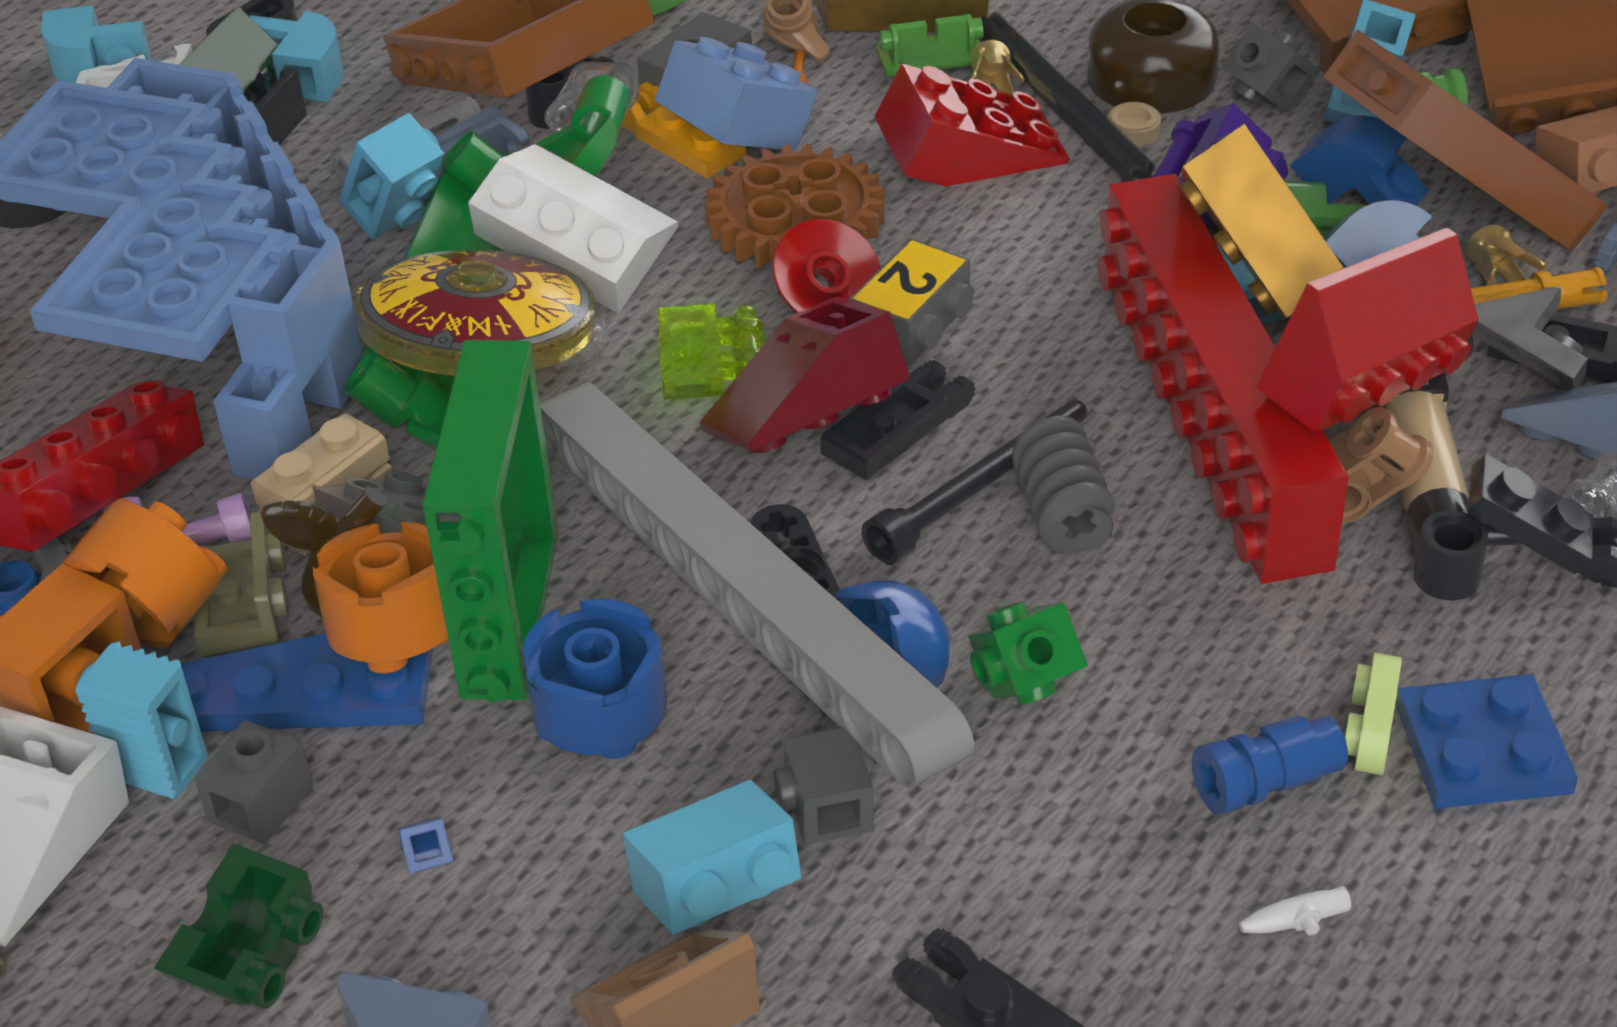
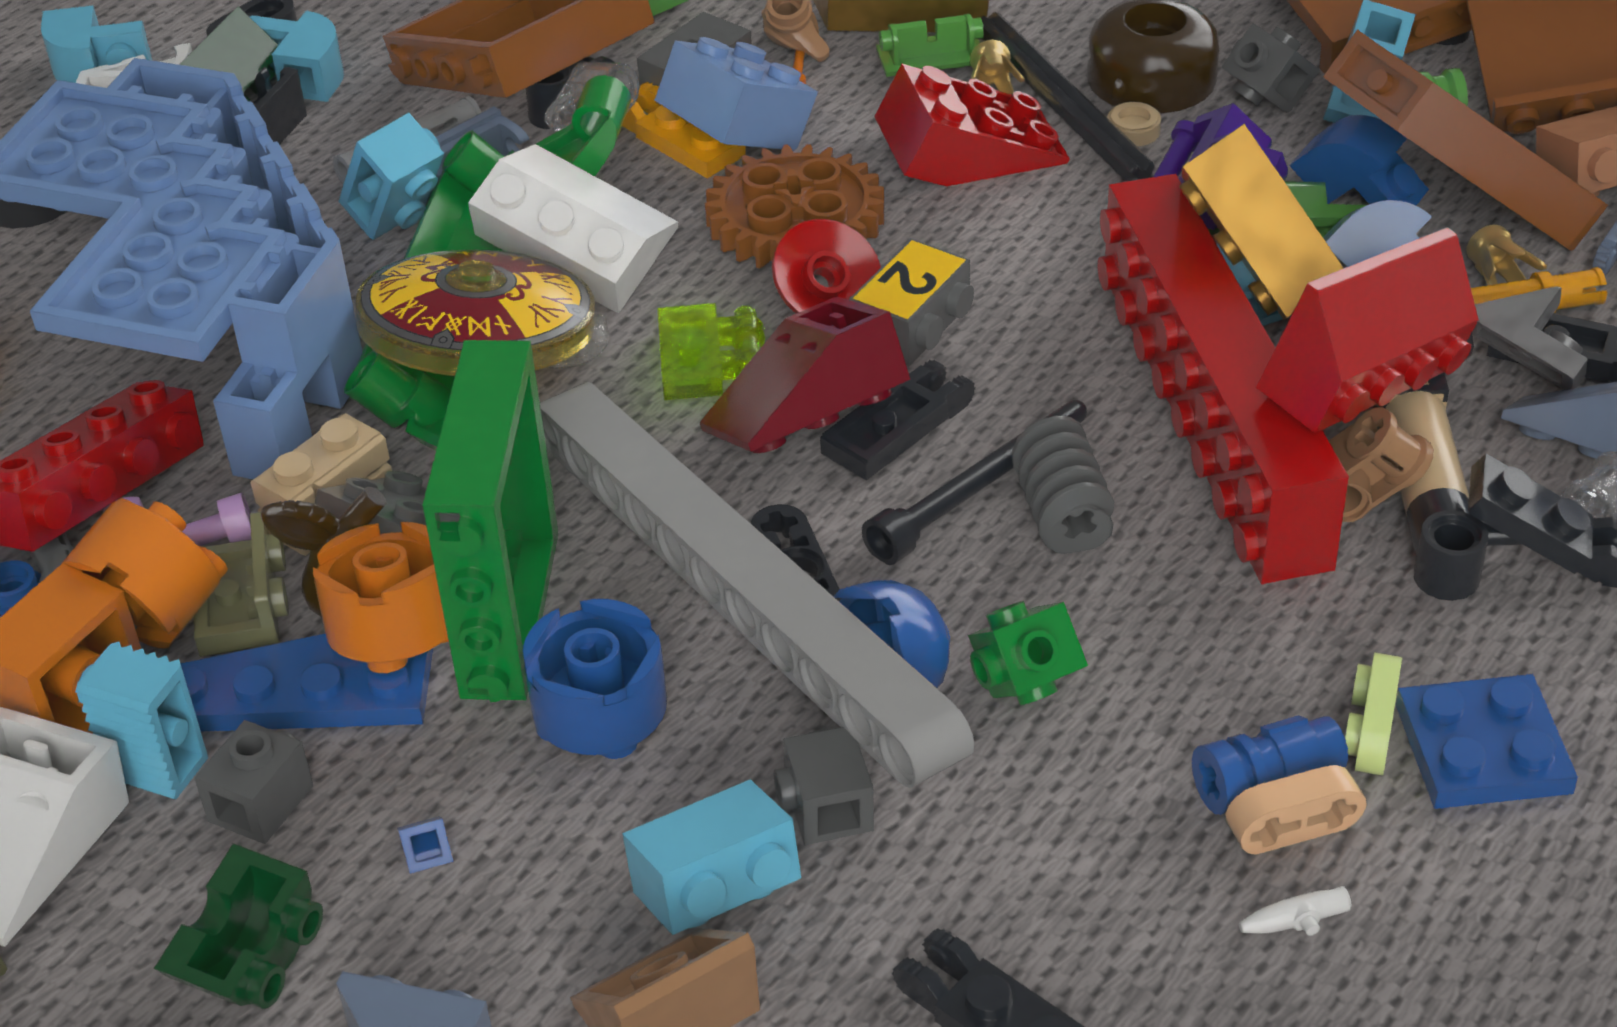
none -> light nougat beam [1225,765,1367,855]

